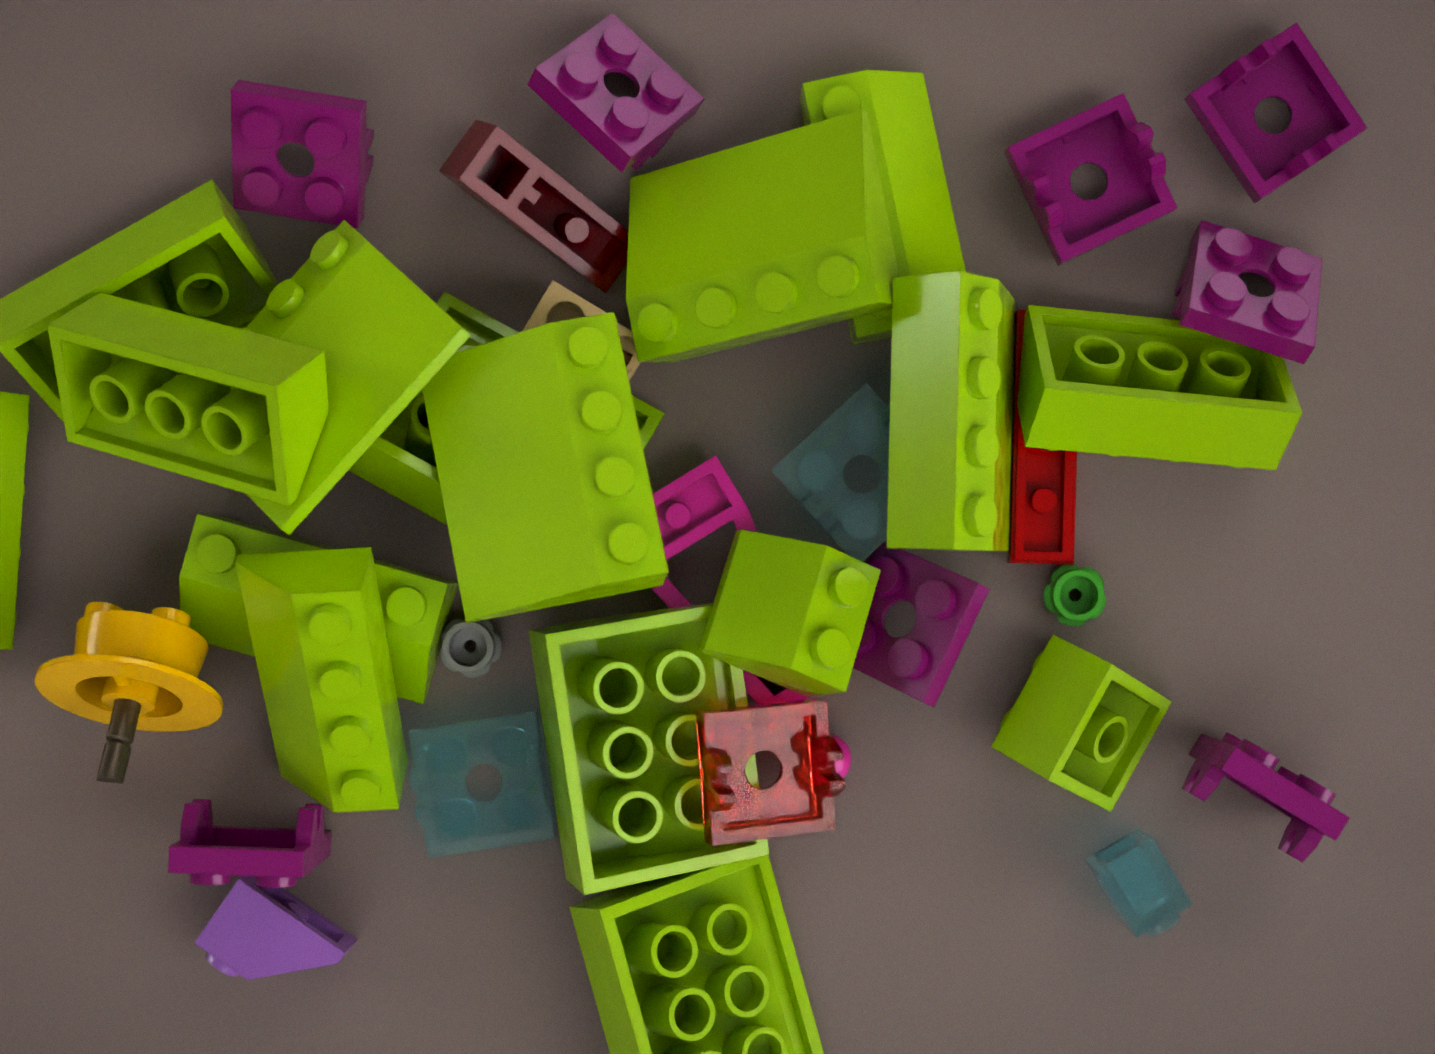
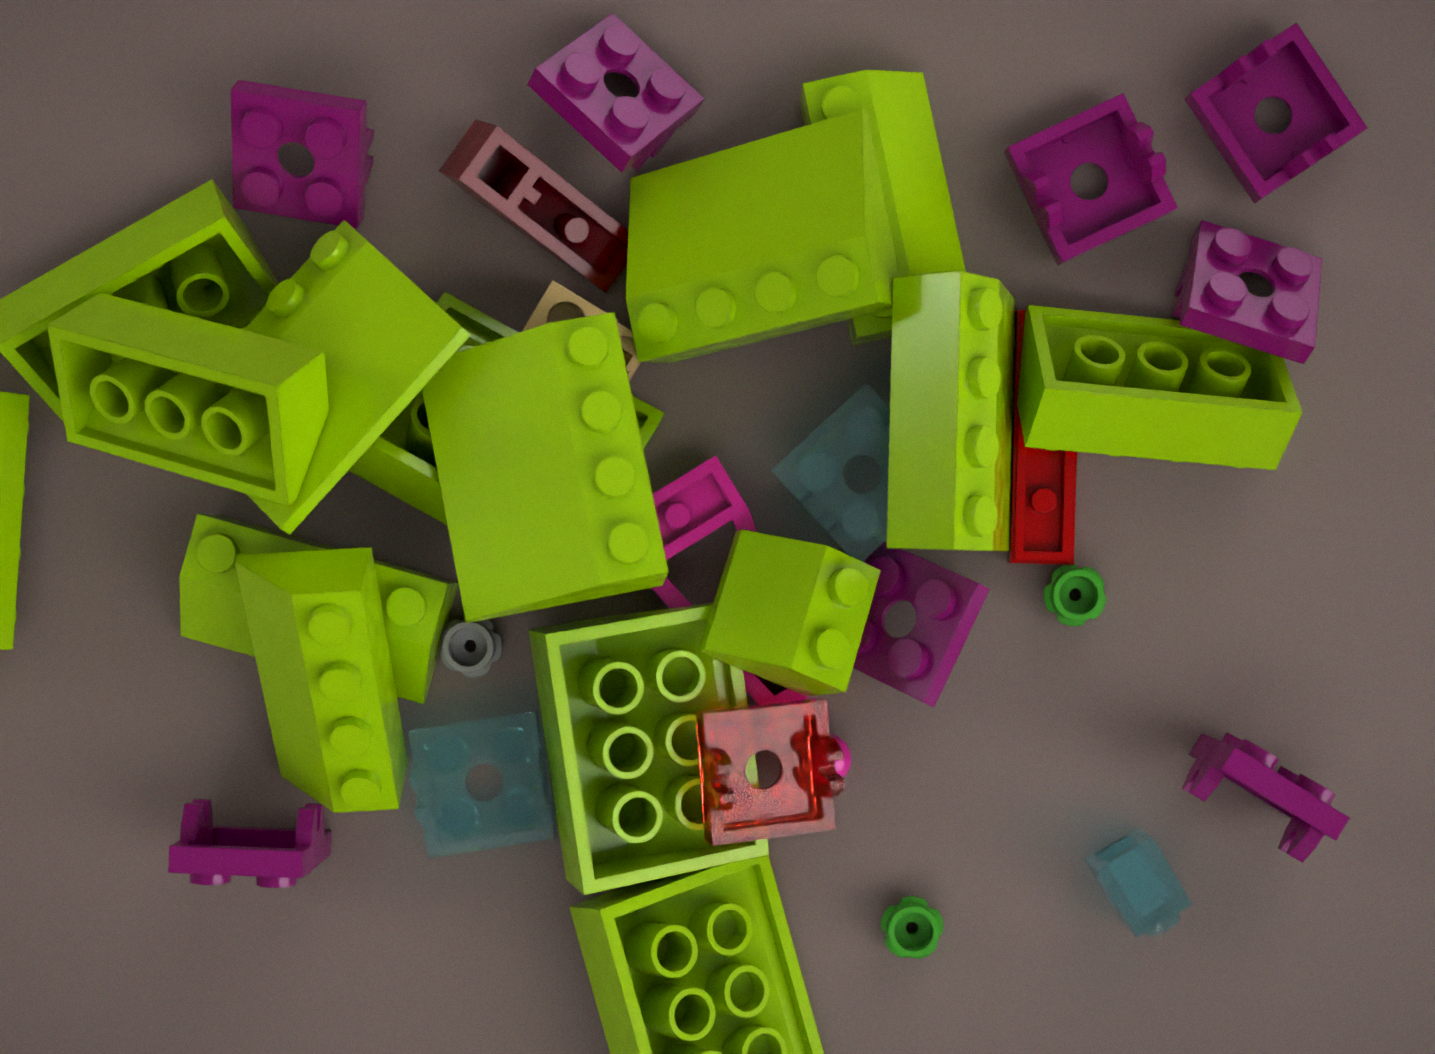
yellow piece [34,602,223,784] -> none
medium lavender slope [194,876,358,980] -> none
lime slope [991,634,1172,812] -> none
none -> bright green plate [880,896,944,959]

